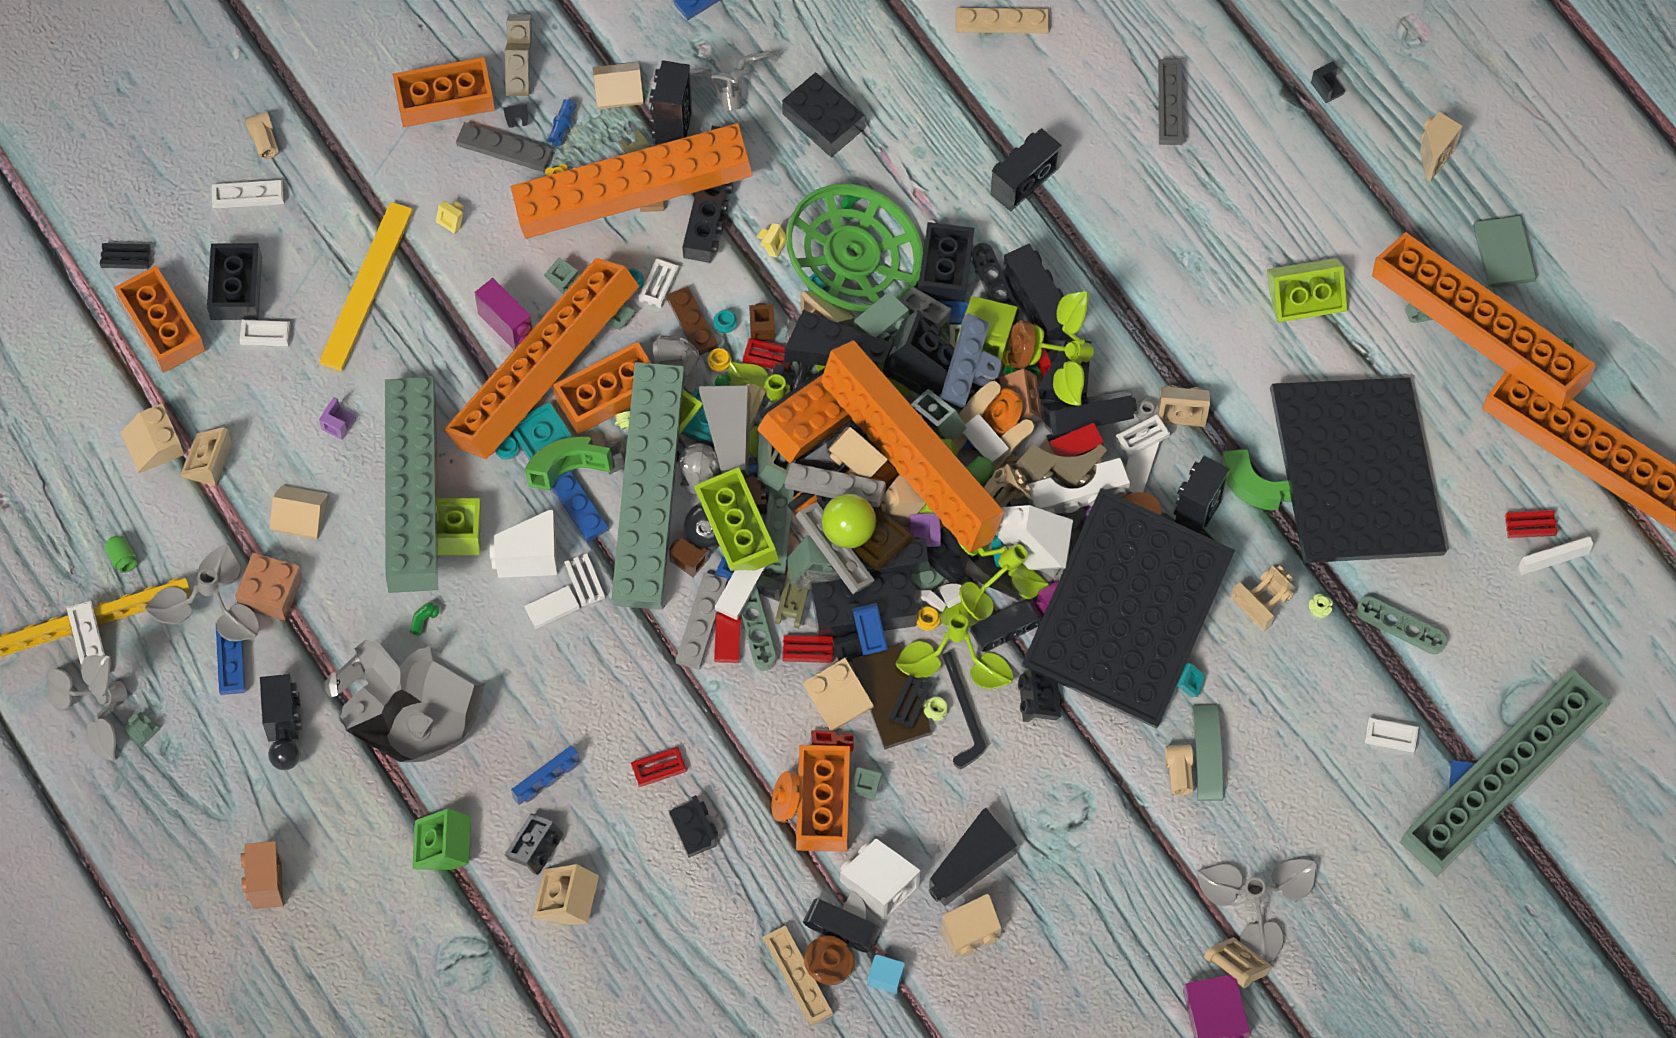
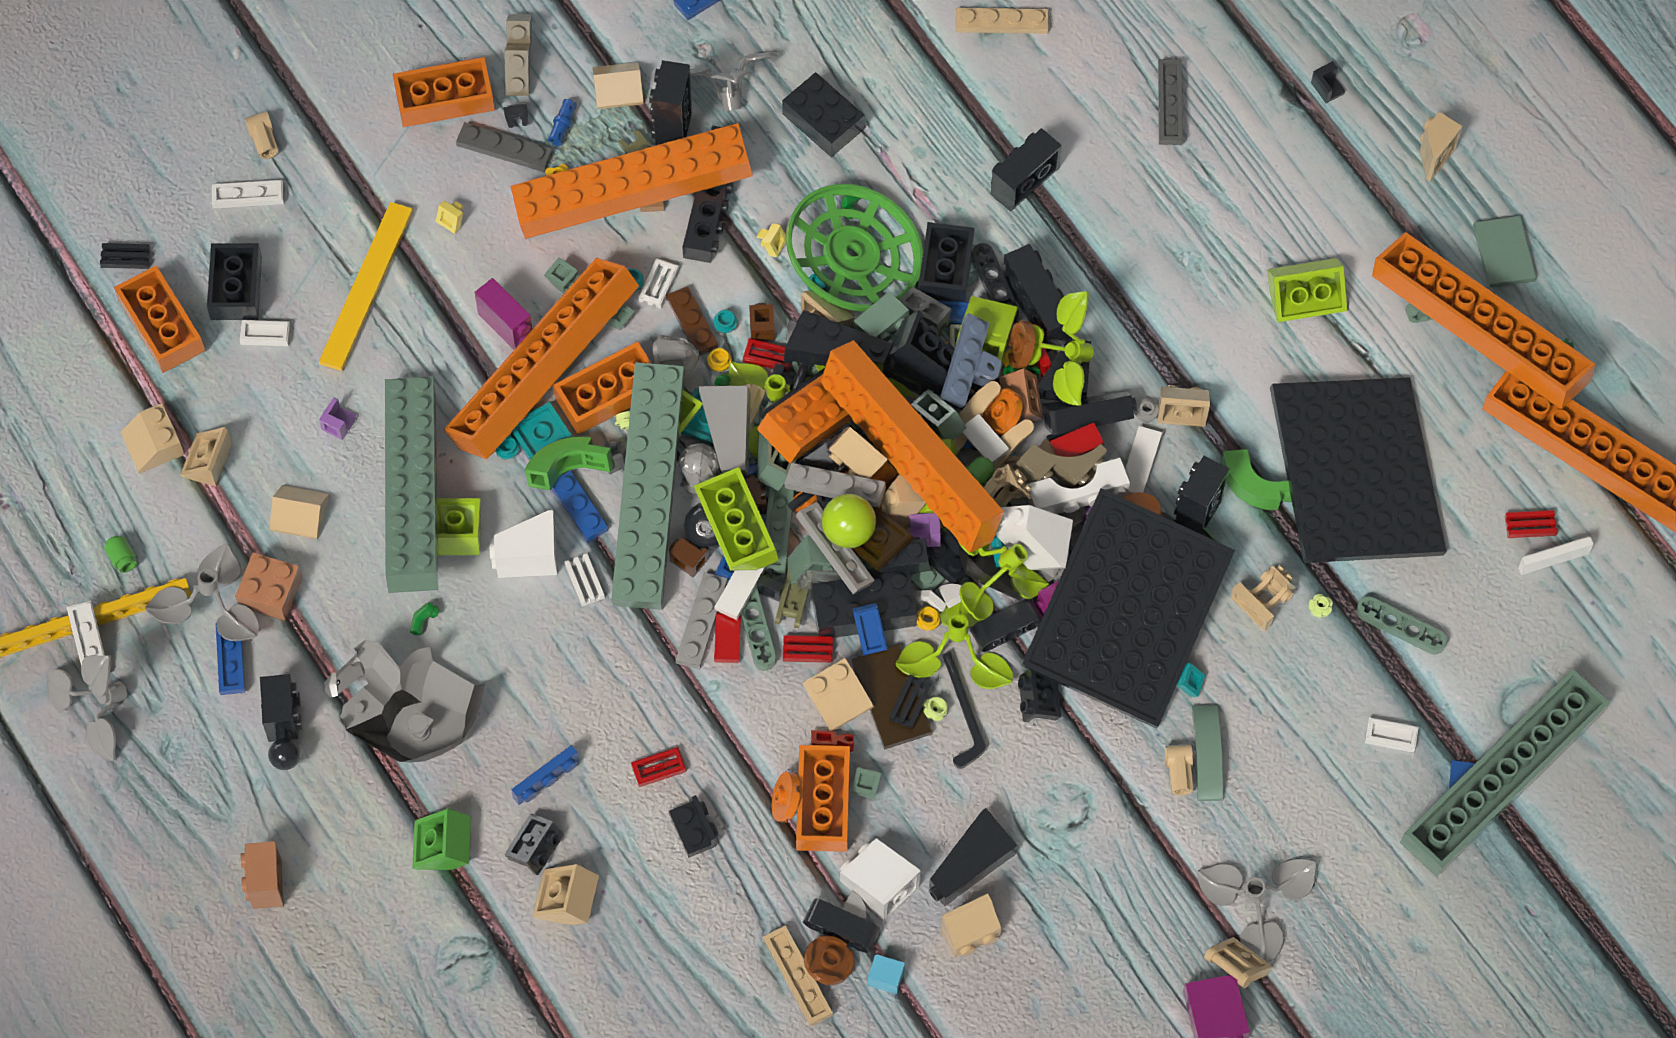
sand green tile [122,711,159,748] -> none
white tile [524,586,580,630] -> none
black tile [833,632,863,662] -> none
white tile [1115,414,1170,458] -> none

